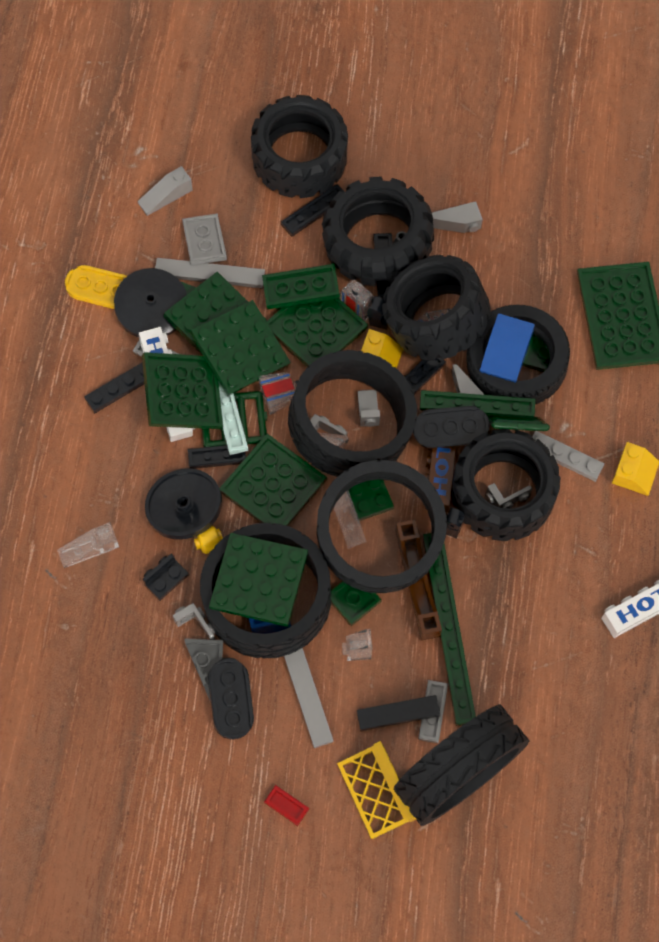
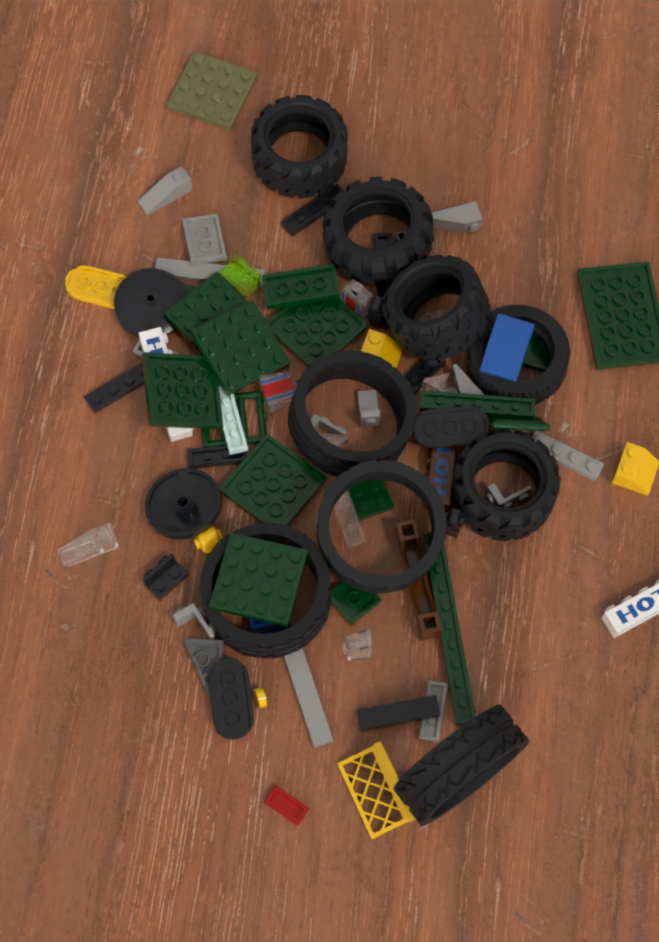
none -> olive plate [167,51,258,131]
none -> clear neon green bracket [219,254,260,298]
none -> yellow tile [253,687,267,709]
none -> clear slope [422,373,458,393]

